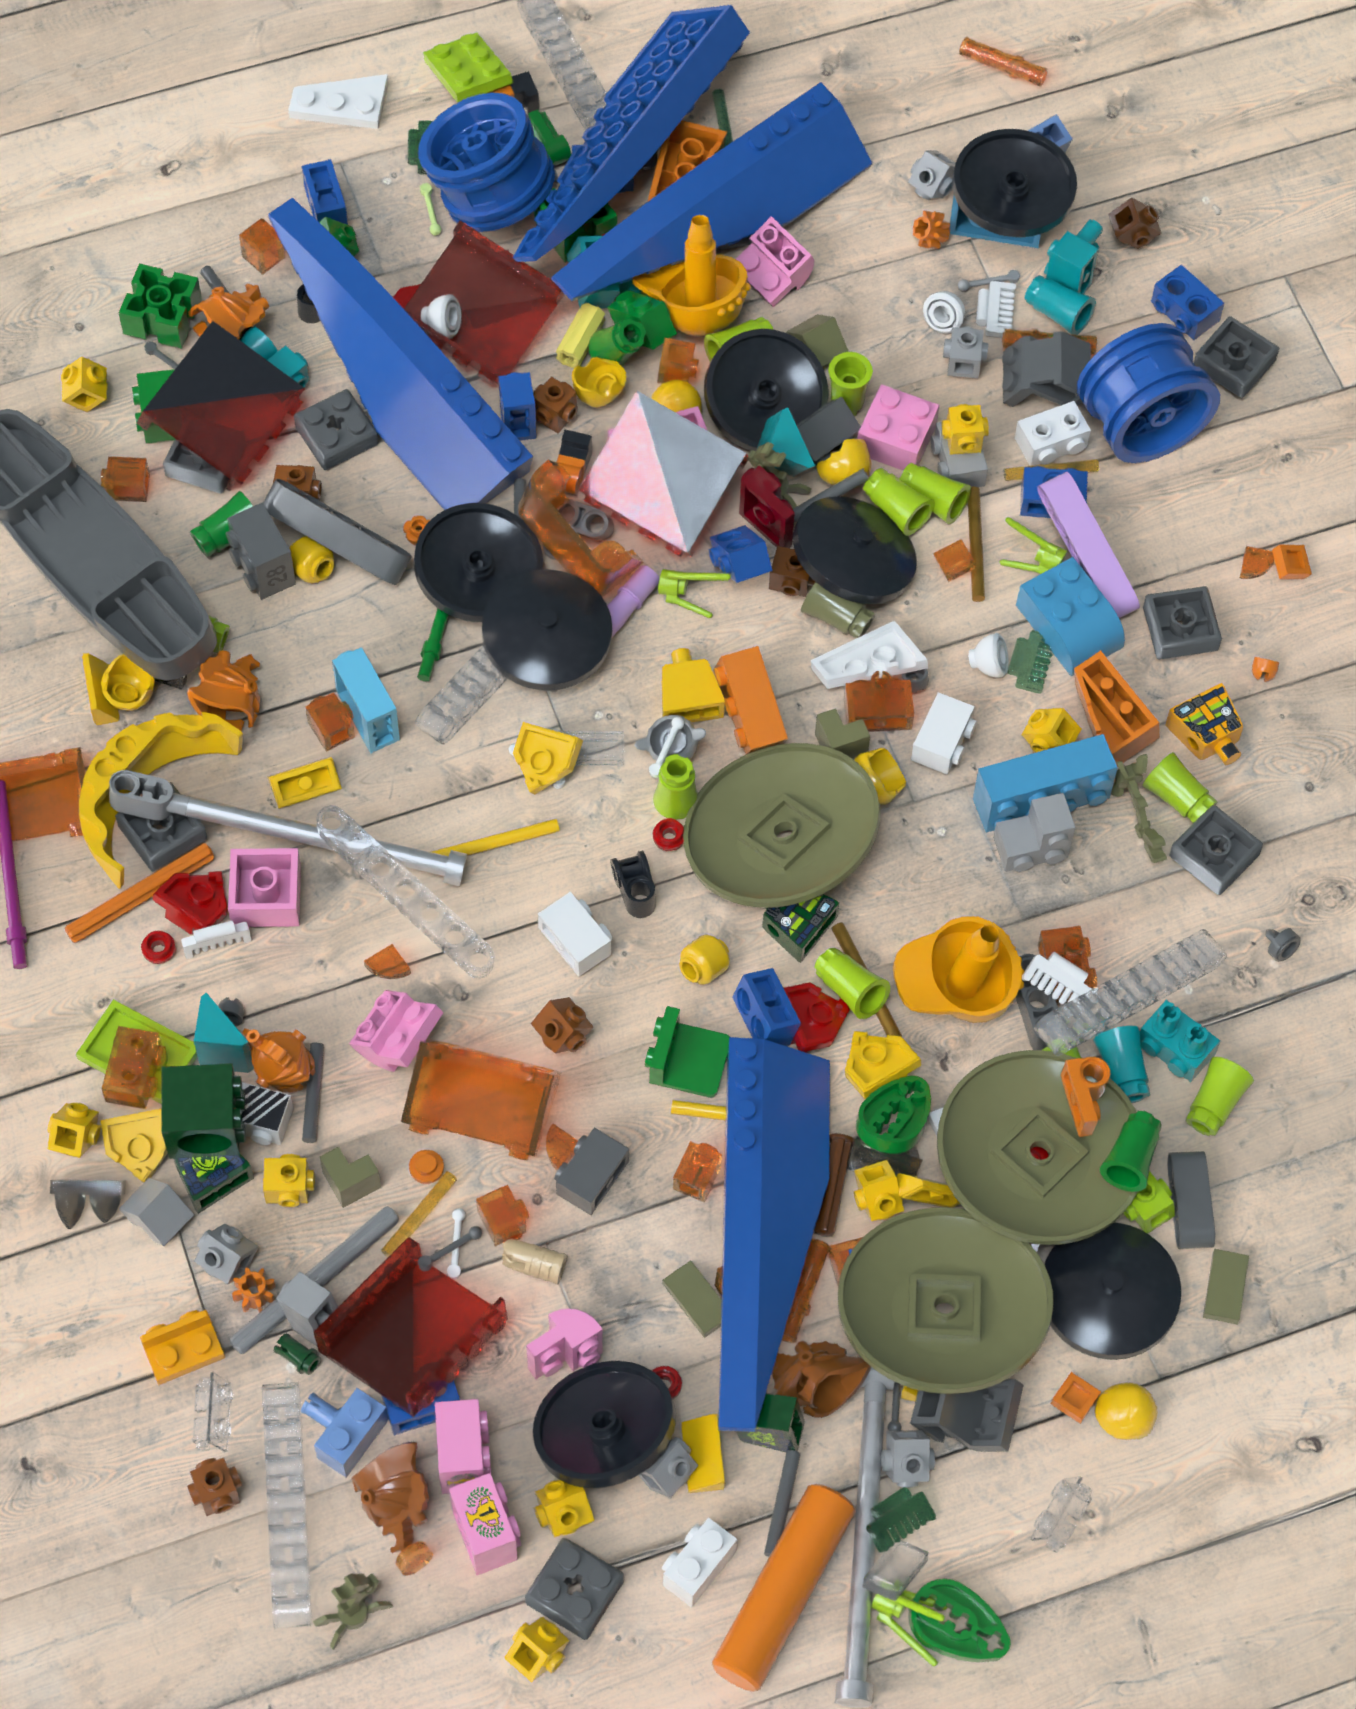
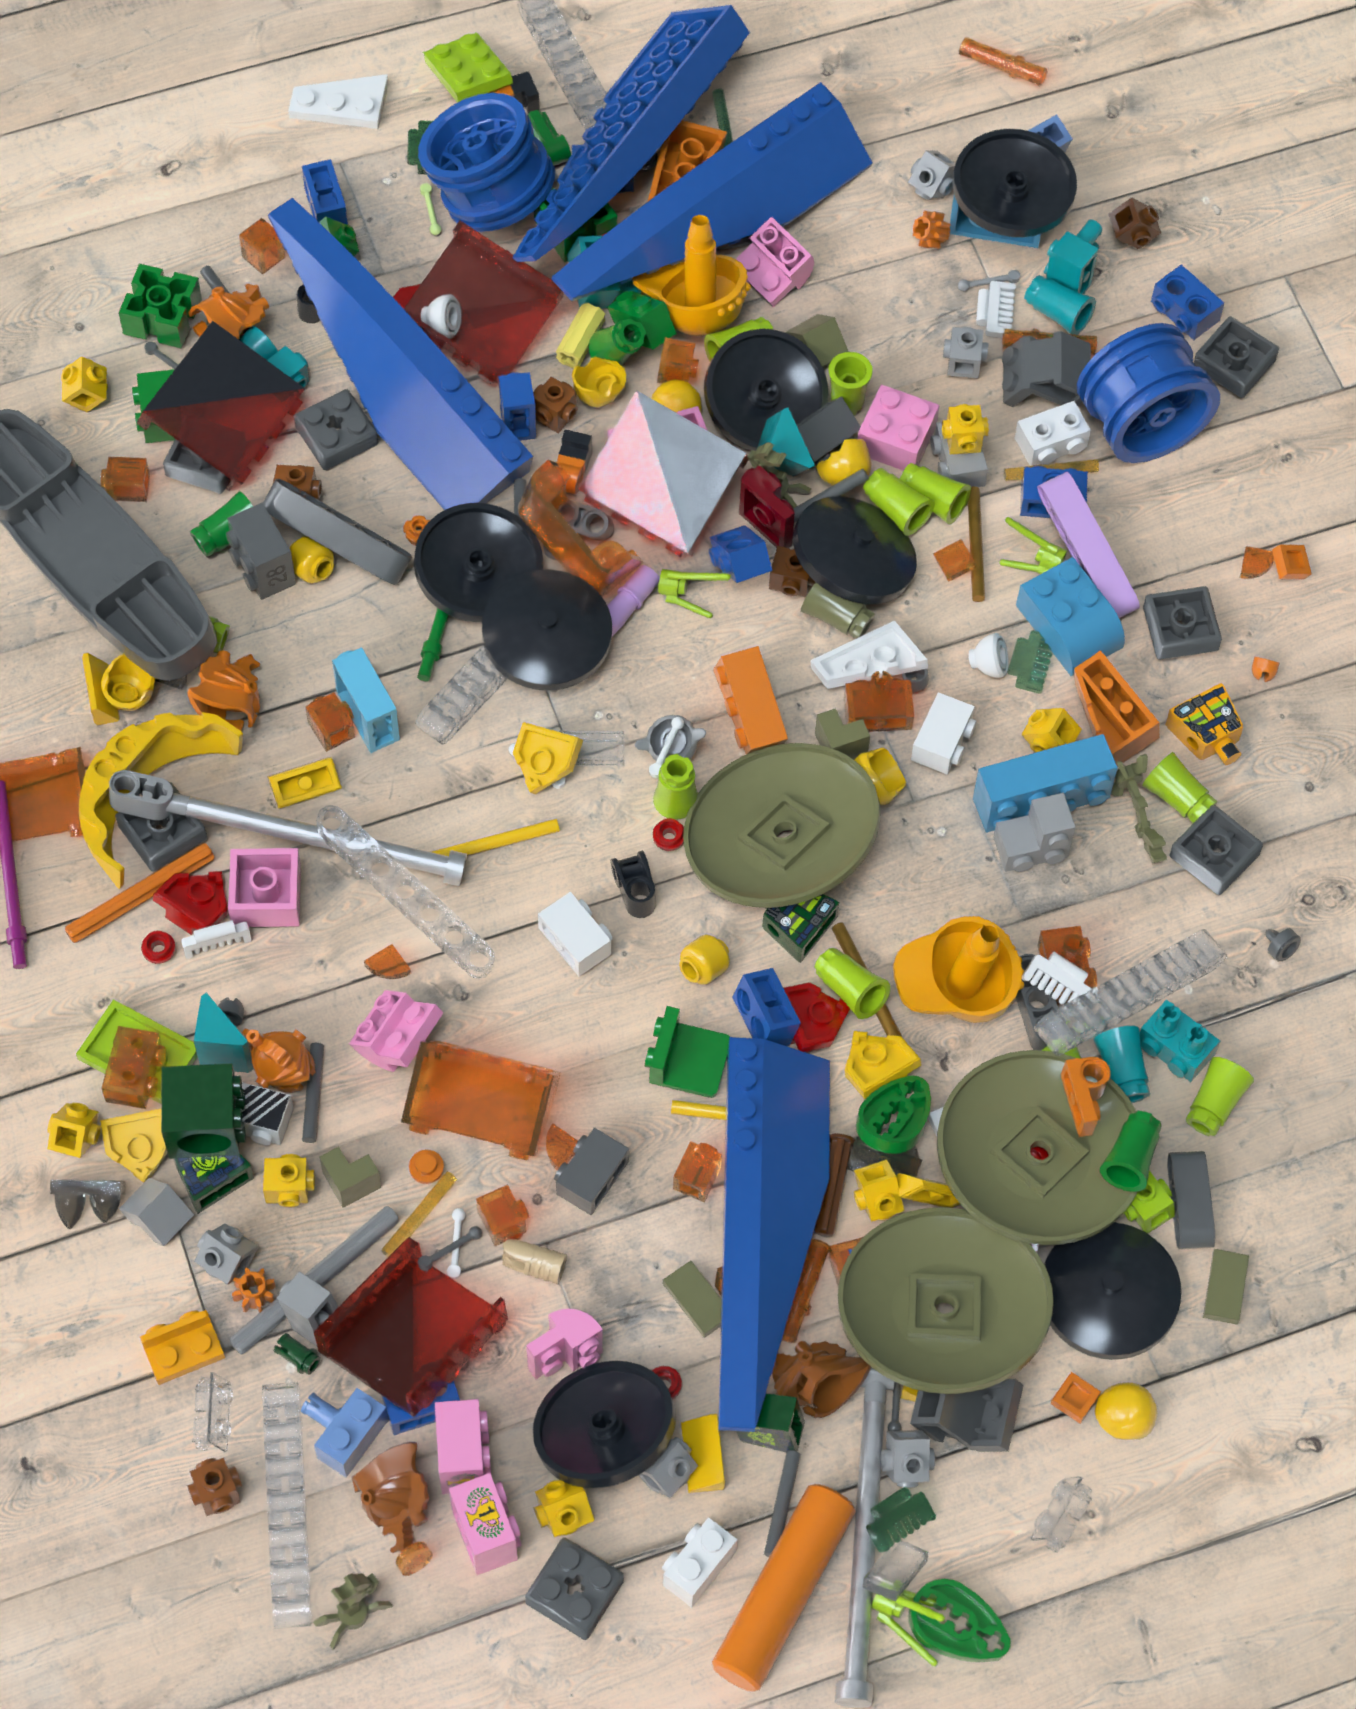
yellow brick [504,1616,570,1682] -> none
dark orange brick [531,997,593,1054] -> none
yellow torso [662,648,725,723] -> none
white brick [923,291,965,334] -> none

